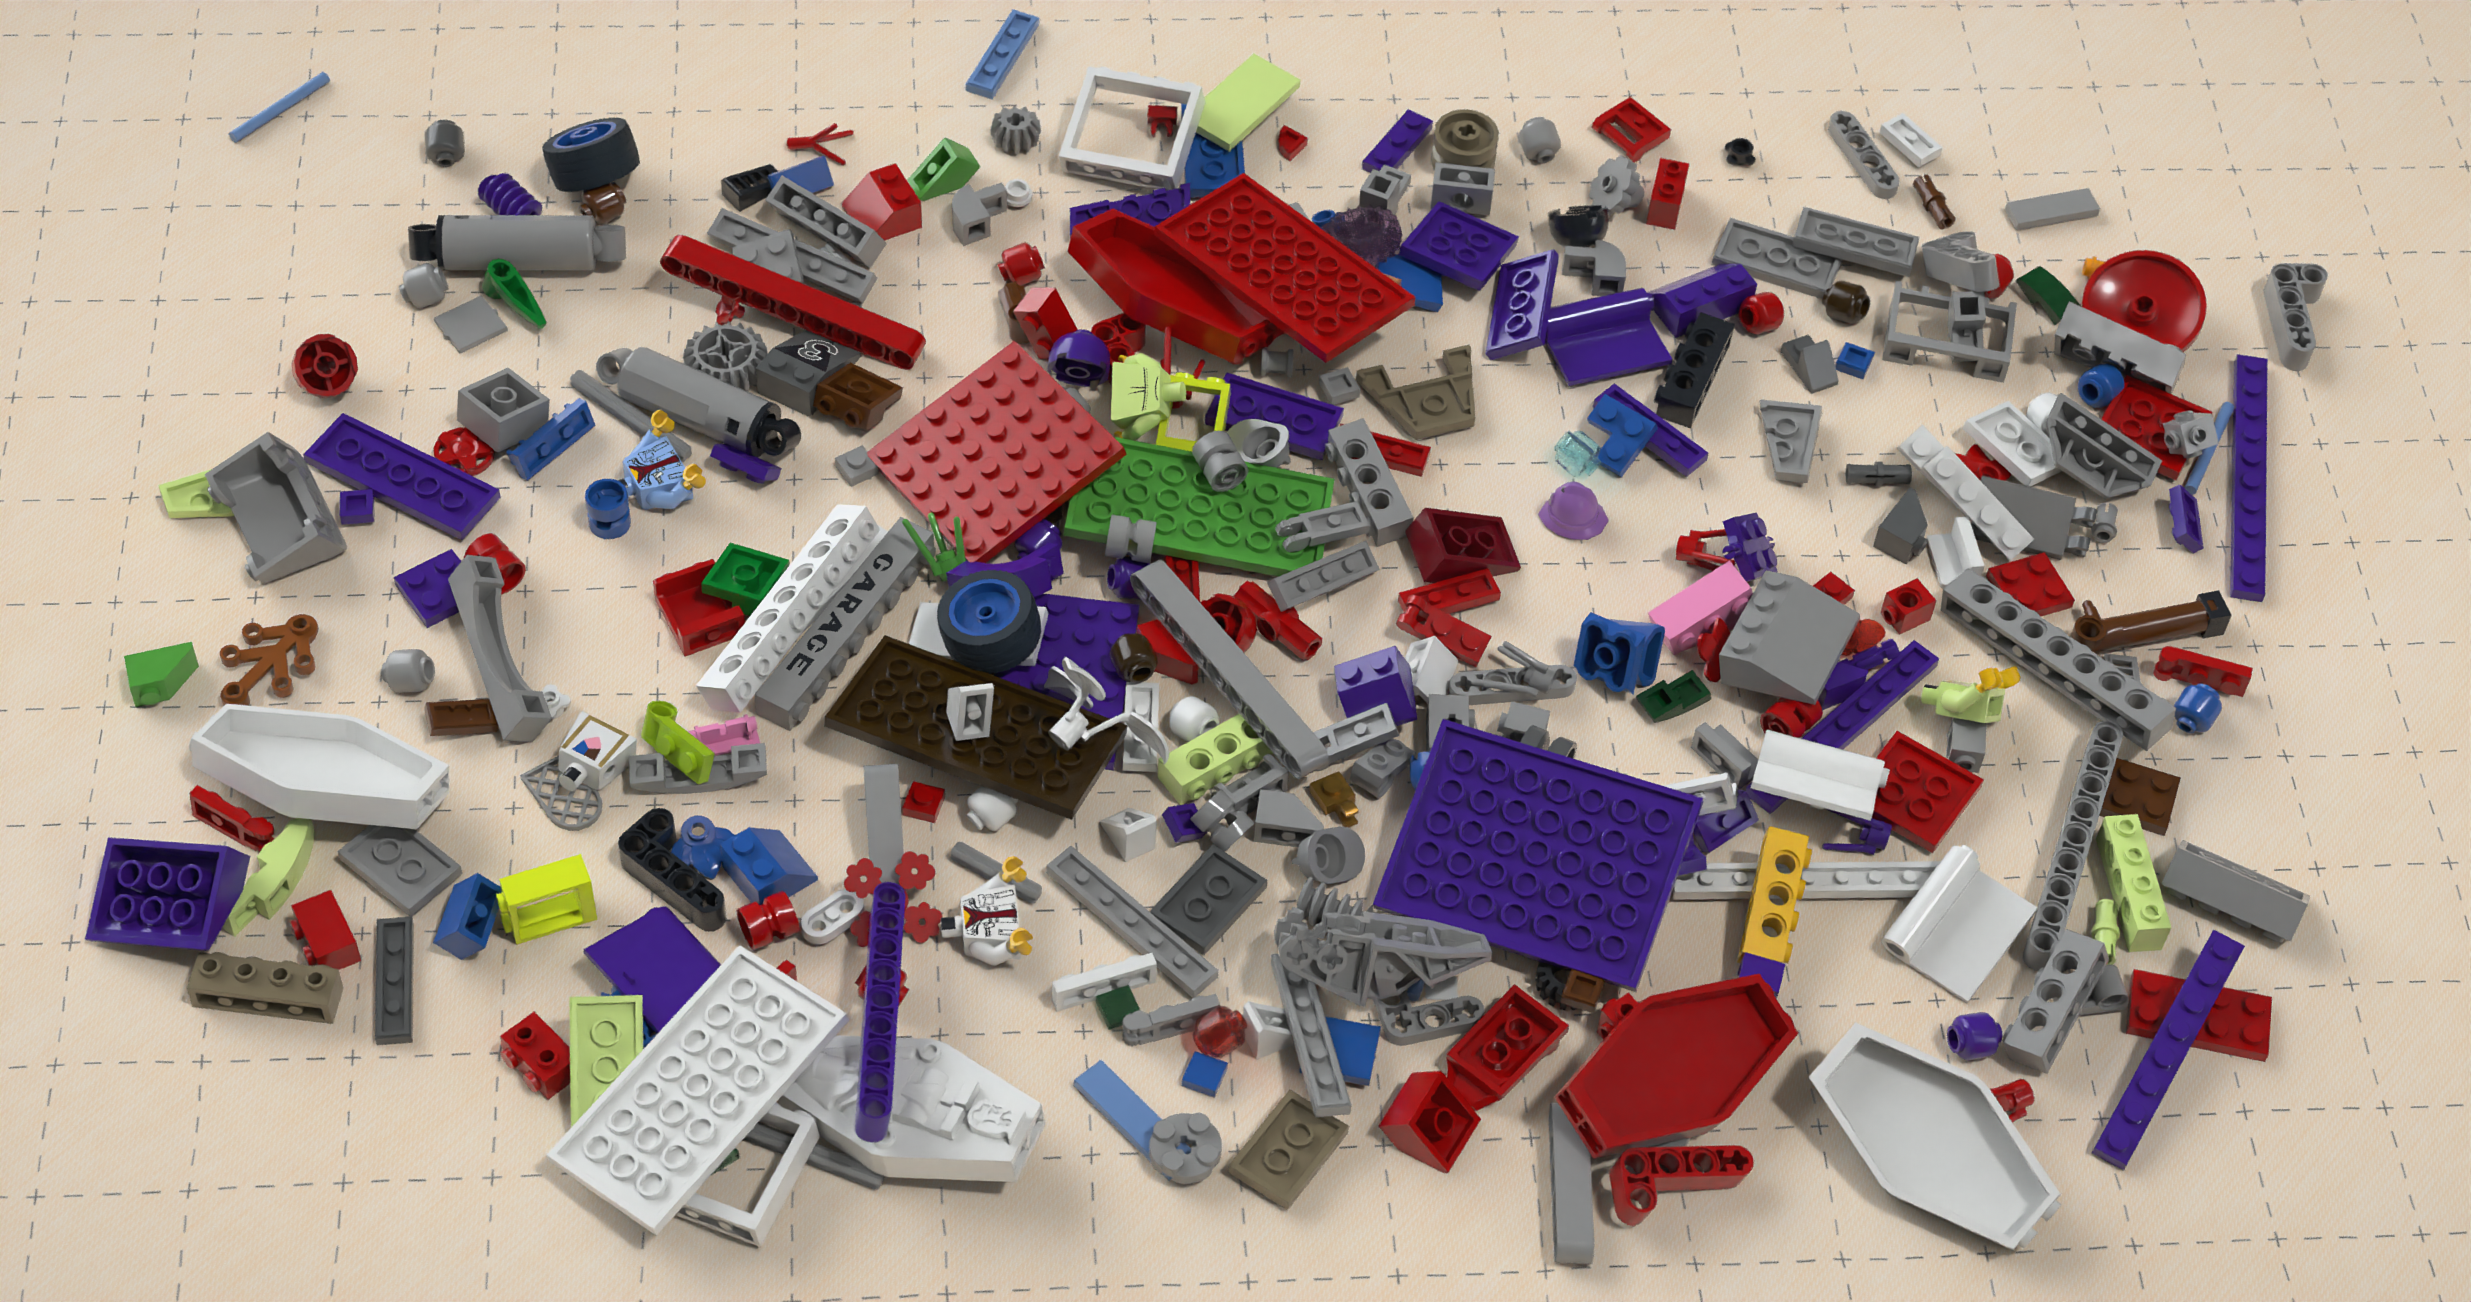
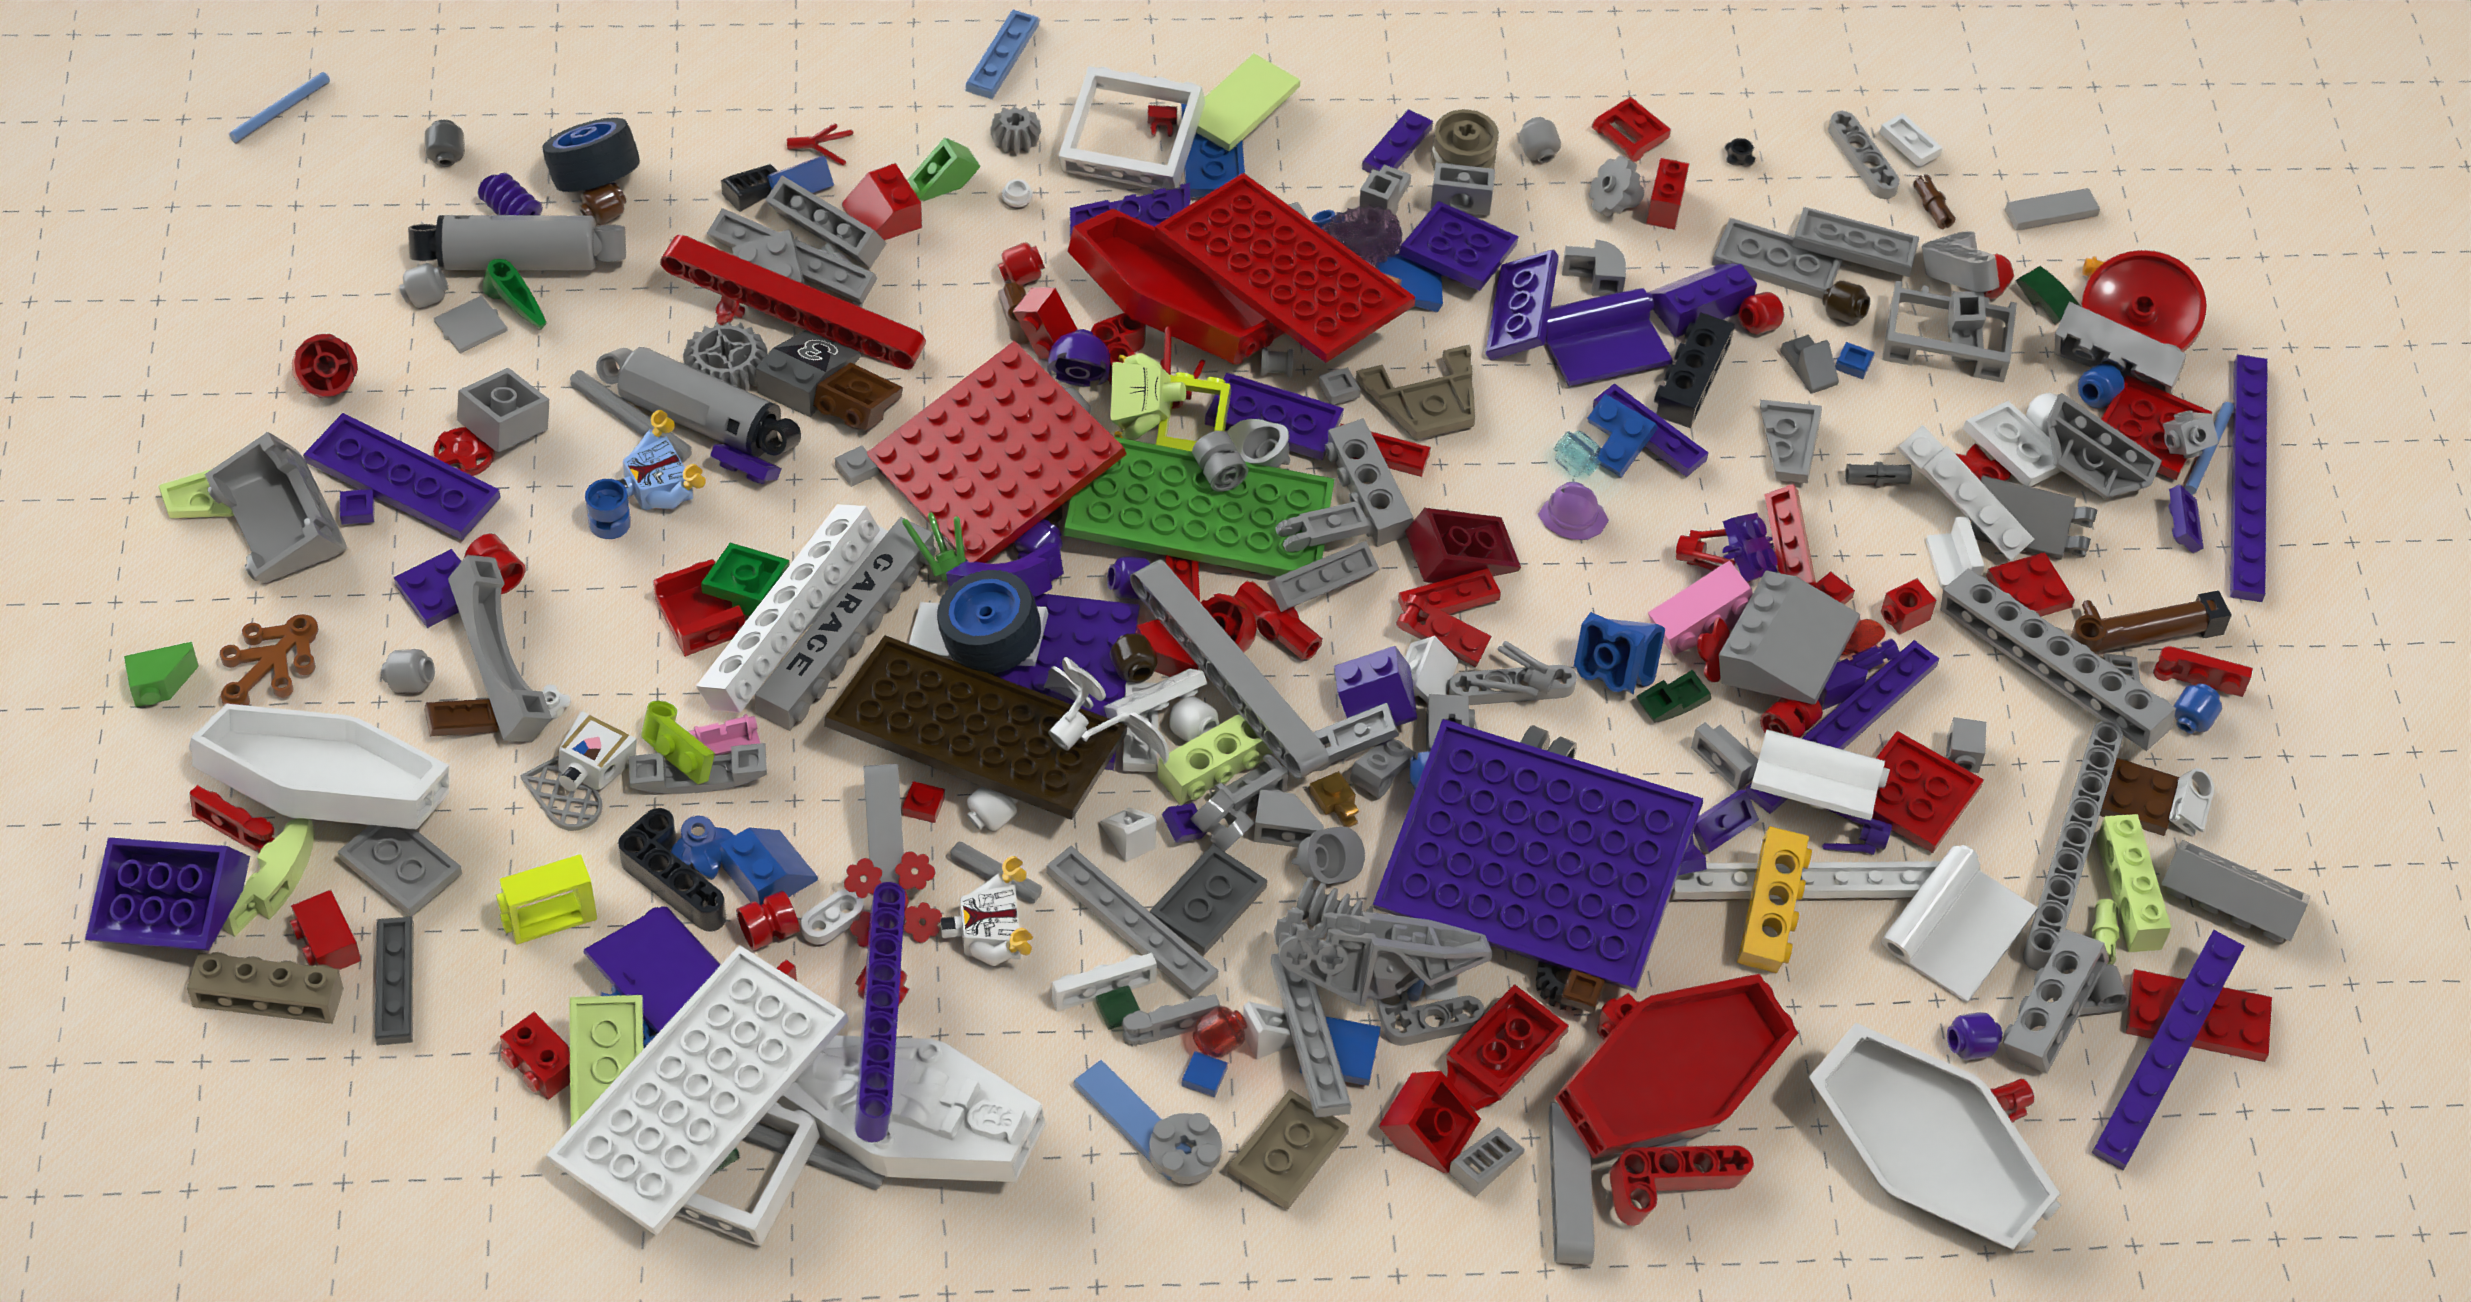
blue brick [433,873,502,960] -> none
blue plate [506,398,596,481] -> none
white slope [946,683,994,741] -> none
light grey brick [952,182,1007,246] -> none
light grey wheel [1105,514,1157,564] -> none
red tile [1278,125,1308,161] -> none
light grey brick [1497,701,1550,742] -> none
black cylinder [1548,205,1609,248] -> none
white panel [1664,773,1738,815] -> none
dark purple panel [1737,952,1786,998] -> none
dark grey slope [1873,487,1928,564] -> none
yellowish green torso [1921,666,2020,723] -> none
light grey pin [2091,503,2118,543] -> none
light grey beam [2264,263,2328,371] -> none
none -> white plate [1103,669,1207,724]
none -> light grey slope [1449,1127,1525,1197]
none -> plate [1764,484,1817,588]
none -> white piece [2169,768,2214,837]

